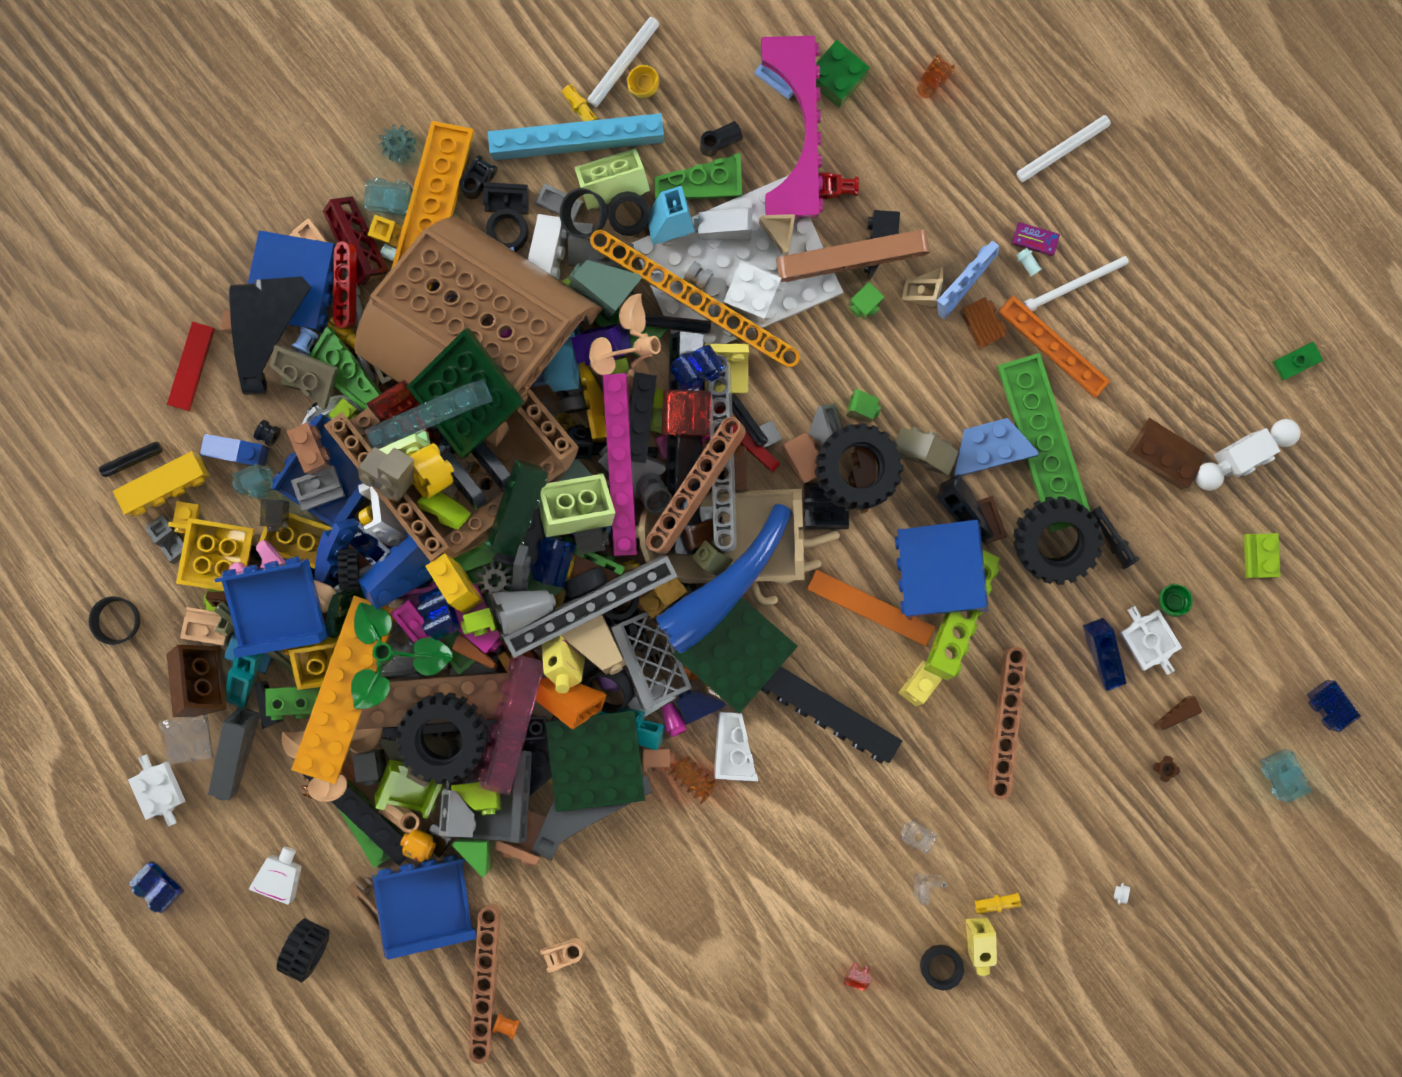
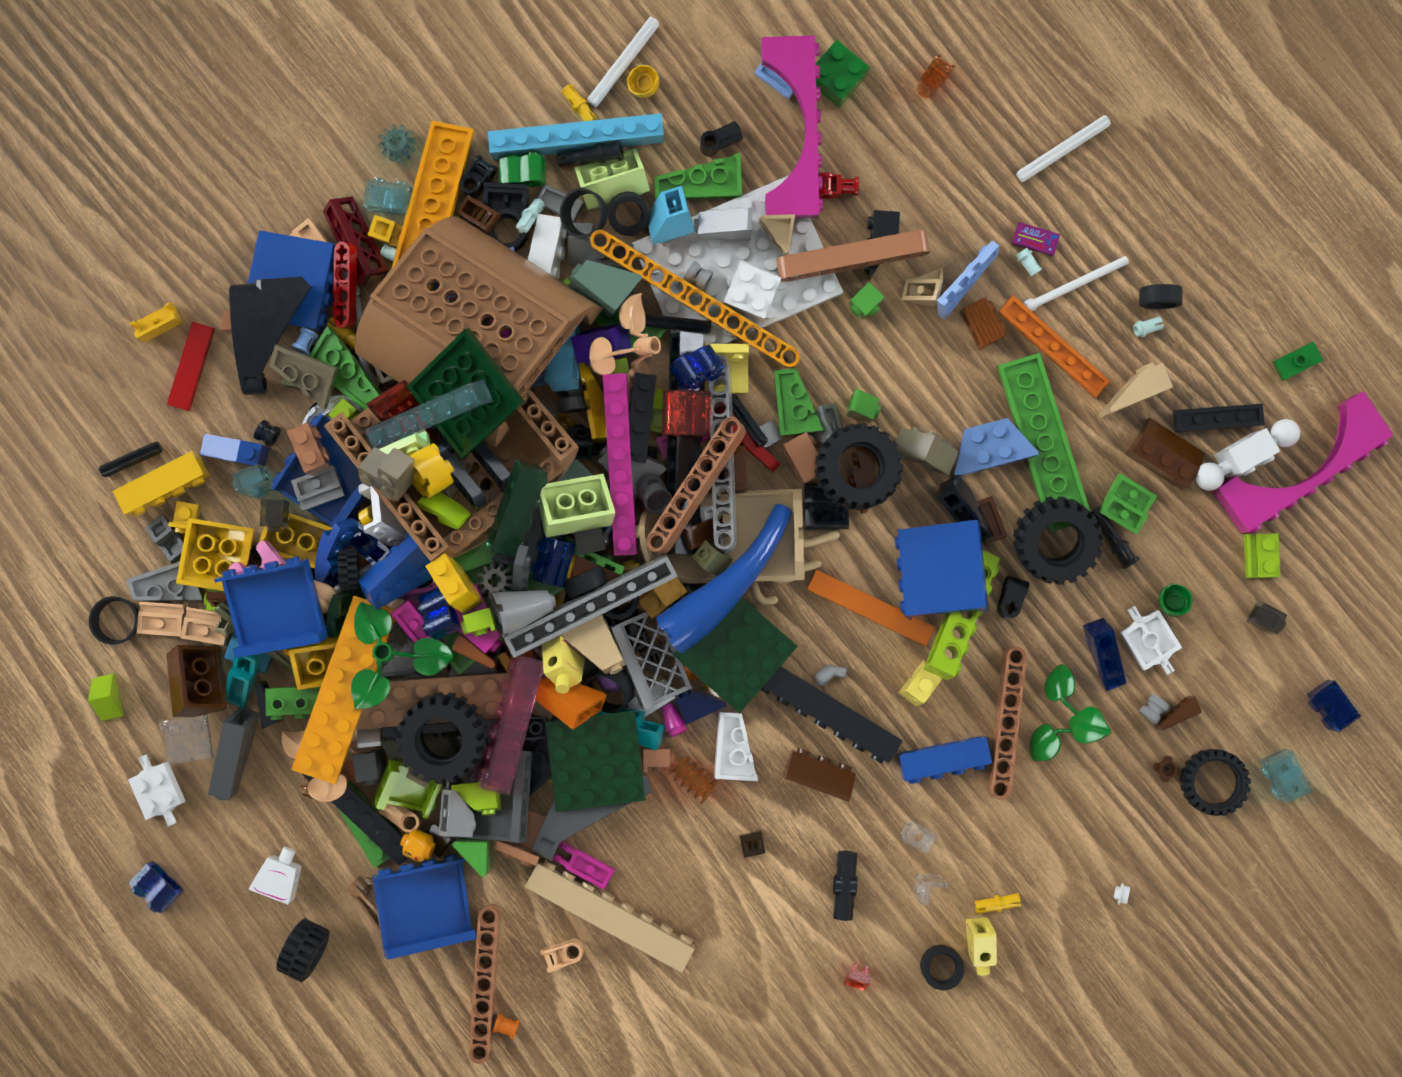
none -> lime slope [88,673,124,721]
none -> light grey wing [126,562,204,600]
none -> yellow hinge [129,302,183,342]
none -> light nougat plate [137,602,186,637]
none -> white slope [357,728,381,748]
none -> reddish brown slope [455,195,501,233]
none -> green brick [499,152,546,187]
none -> light aqua axle [516,199,545,233]
none -> tan brick [525,860,695,973]
none -> dark pink hinge [553,842,615,890]
none -> black pin [557,141,624,167]
none -> dark brown tile [739,830,766,858]
none -> bright green wing [774,368,825,436]
none -> reddish brown slope [783,747,856,802]
none -> light grey arm [815,665,847,687]
none -> black piece [833,850,858,921]
none -> blue brick [897,736,992,784]
none -> black piece [997,575,1029,619]
none -> green plant [1030,664,1112,762]
none -> tan slope [1099,362,1173,418]
none -> bright green slope [1100,473,1157,535]
none -> light aqua pin [1133,316,1164,338]
none -> black tyre [1139,284,1183,309]
none -> light grey wheel [1139,694,1170,725]
none -> black plate [1173,403,1265,433]
none -> black tyre [1180,749,1251,816]
none -> dark pink arch [1212,391,1393,534]
none -> clear smoke brick [1246,602,1287,634]

